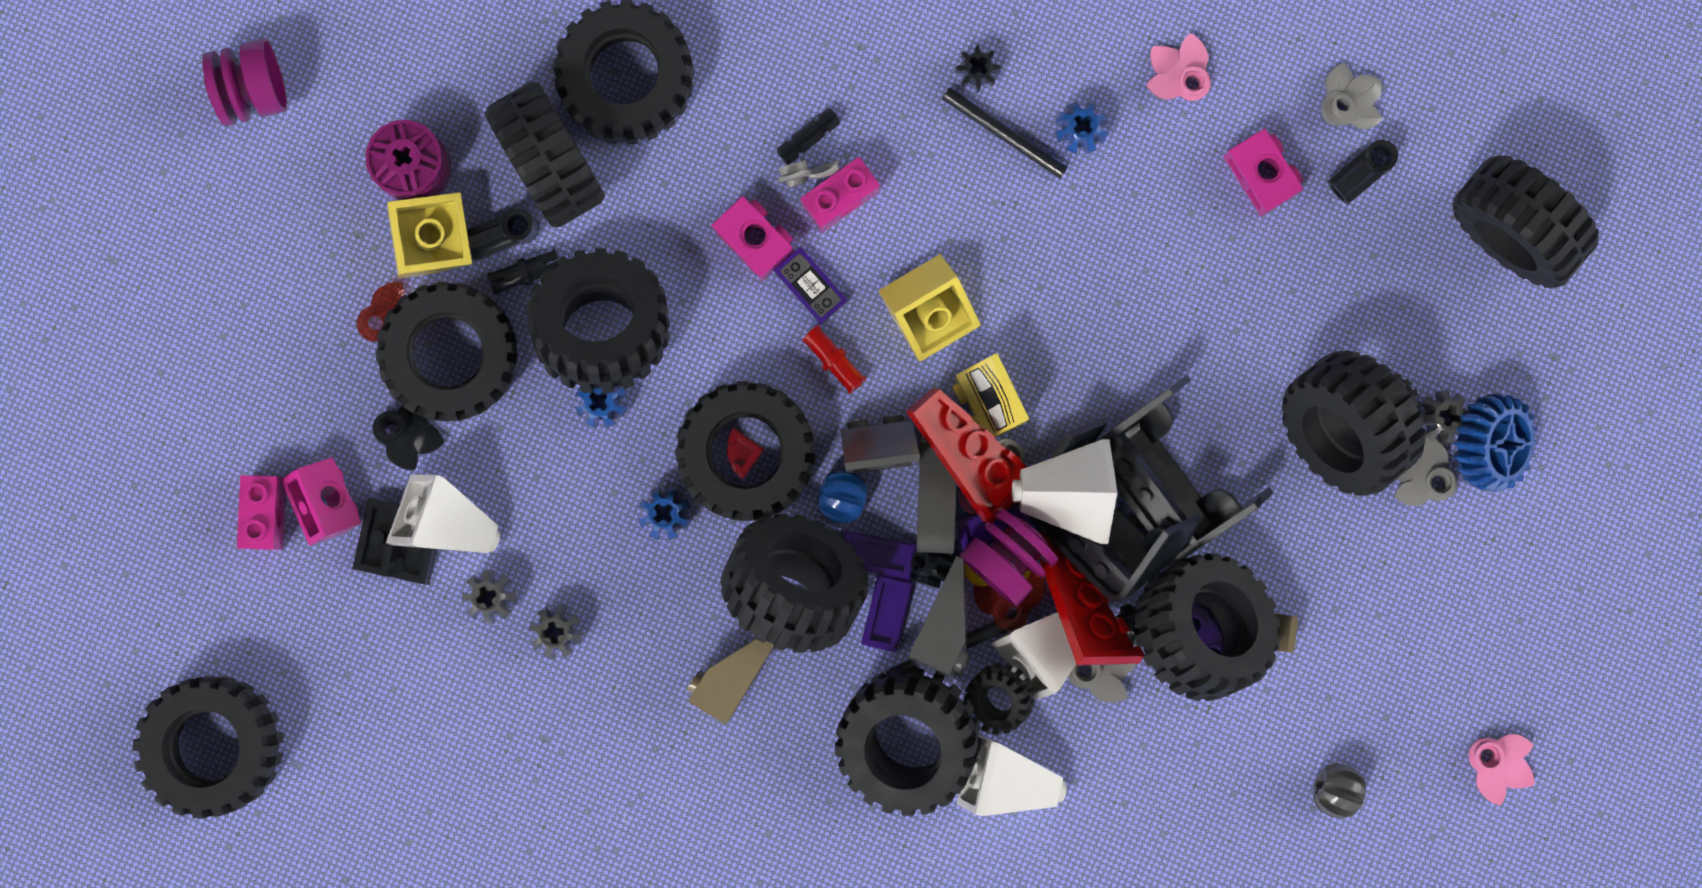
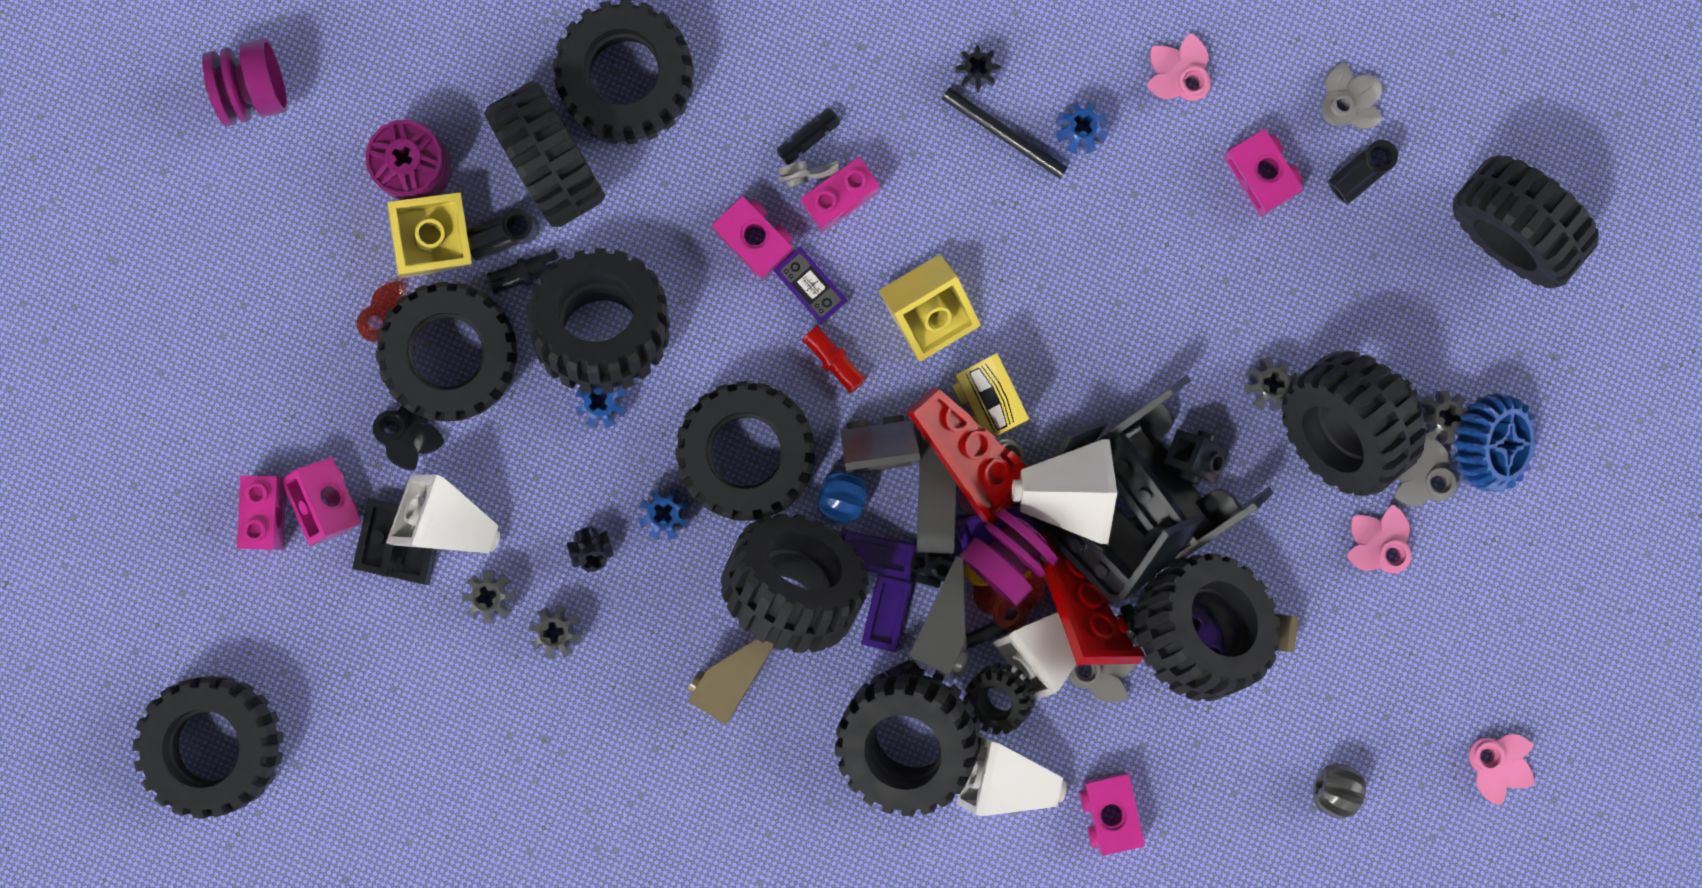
dark red tile [727,428,764,479] -> none
none -> black gear [566,527,614,572]
none -> dark pink brick [1079,771,1145,856]
none -> black brick [1164,429,1229,485]
none -> dark grey piece [1244,357,1297,411]
none -> bright pink plate [1346,505,1411,573]

